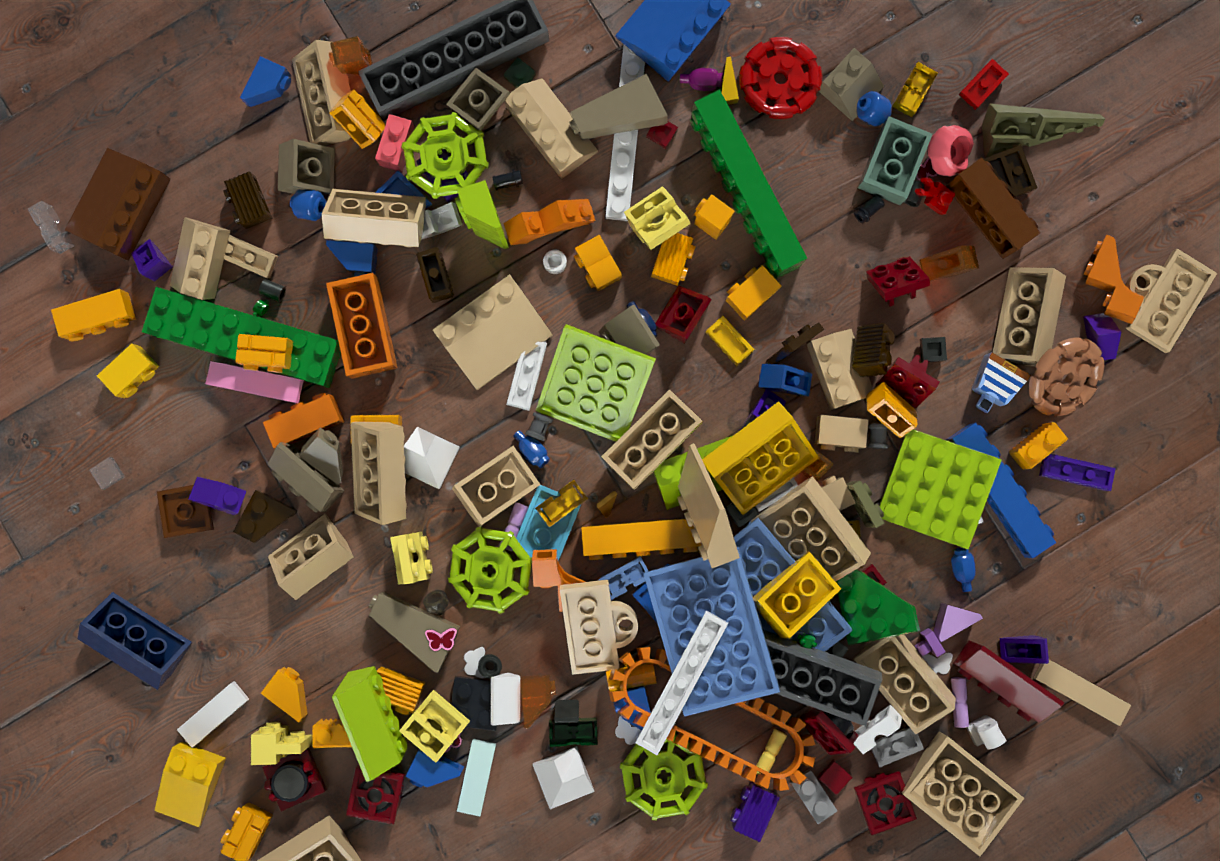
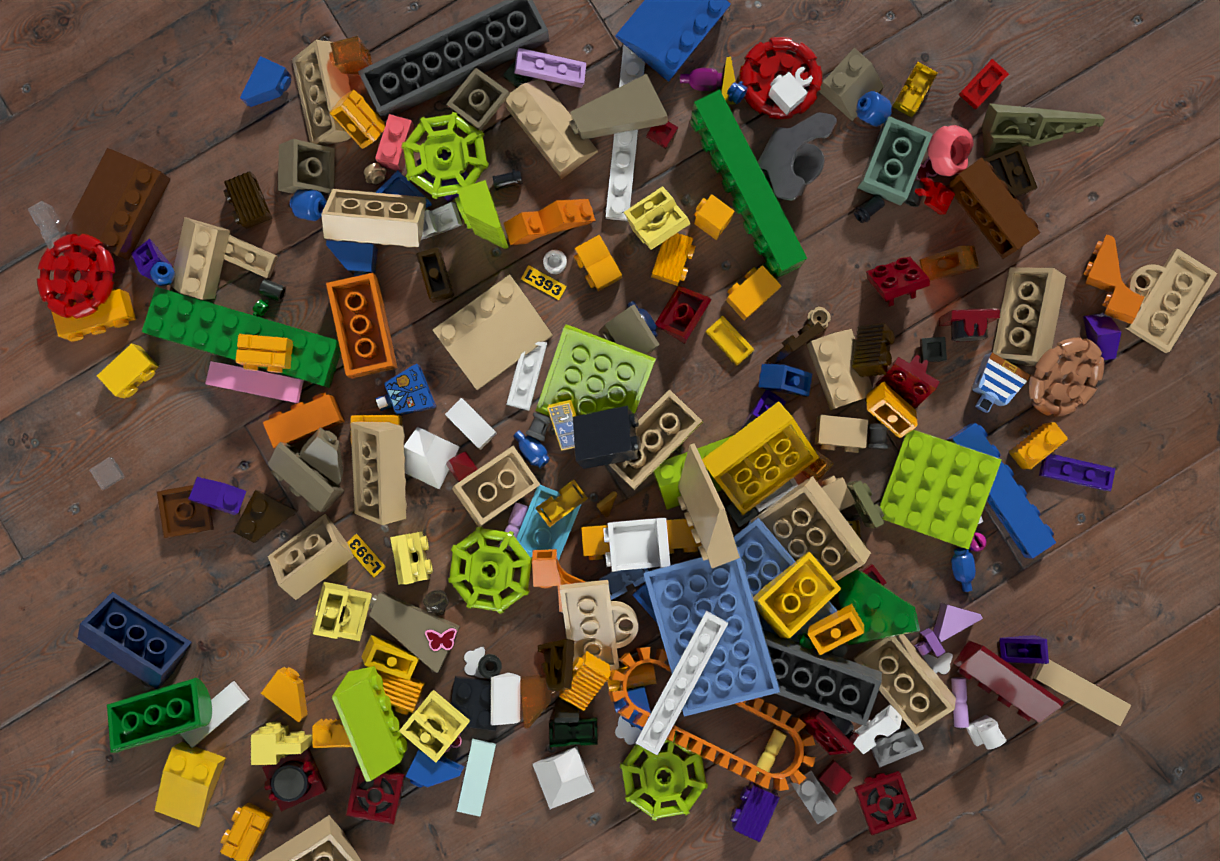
tan slope [902,731,1024,856] -> none
none -> red plate [37,234,115,319]
none -> green brick [107,678,212,753]
none -> blue plant [150,262,175,286]
none -> light yellow brick [312,582,372,641]
none -> yellow sticker [347,534,386,578]
none -> yellow slope [361,635,419,680]
none -> tan plate [364,163,386,184]
none -> blue torso [376,364,436,415]
none -> white slope [445,398,497,450]
none -> dark red slope [446,451,478,482]
none -> lavender plate [514,48,586,88]
none -> yellow sticker [521,265,567,300]
none -> dark brown wing [537,639,575,692]
none -> tile [547,400,576,451]
none -> light orange brick [559,651,610,711]
none -> black brick [573,406,641,469]
none -> white panel [603,518,670,572]
none -> blue plate [727,81,748,104]
none -> flat silver piece [758,112,837,201]
none -> white brick [768,67,813,115]
none -> tan plate [807,307,831,329]
none -> light orange brick [808,604,864,655]
none -> dark red piece [939,309,1000,342]
none -> dark pink hinge [969,533,986,552]

